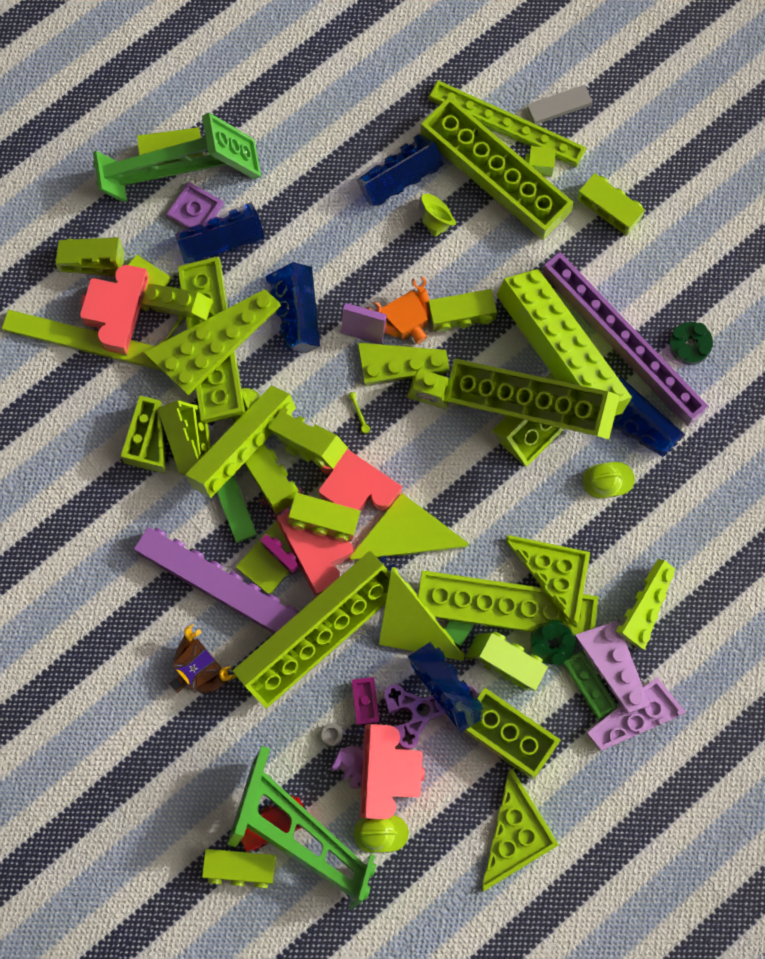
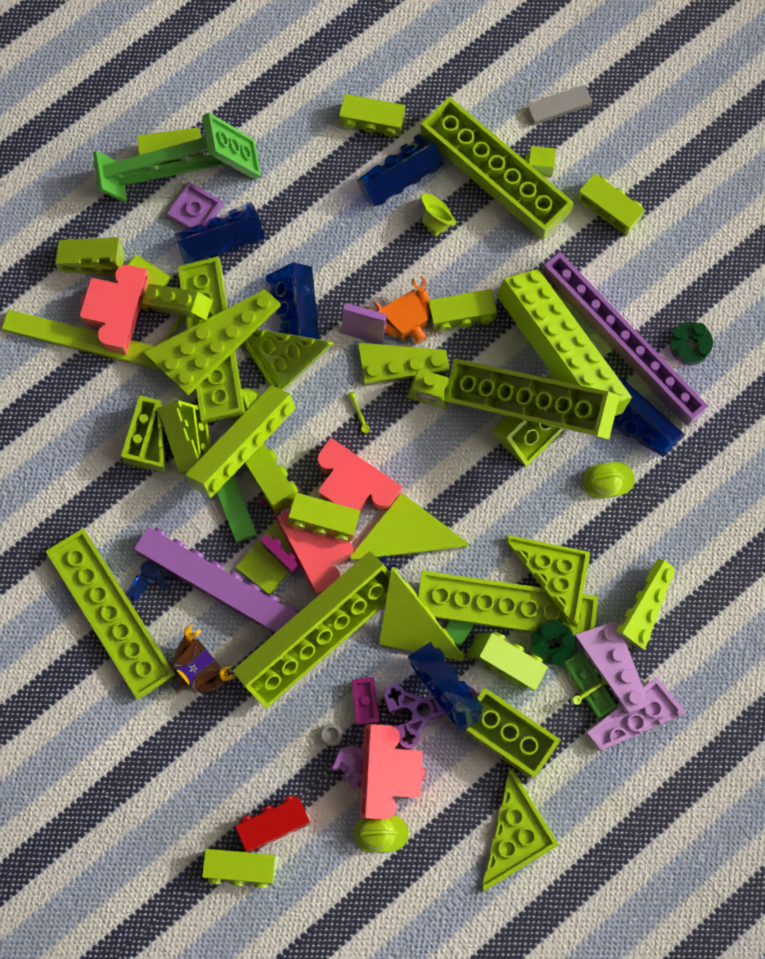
bright green piece [227,746,376,910] -> none
lime wedge [268,407,348,469] -> none
lime tile [428,80,587,167] -> none
none -> lime plate [46,528,176,700]
none -> clear blue bar [125,560,176,602]
none -> lime tile [243,329,333,391]
none -> lime brick [339,94,405,137]
none -> lime hinge [571,679,608,705]

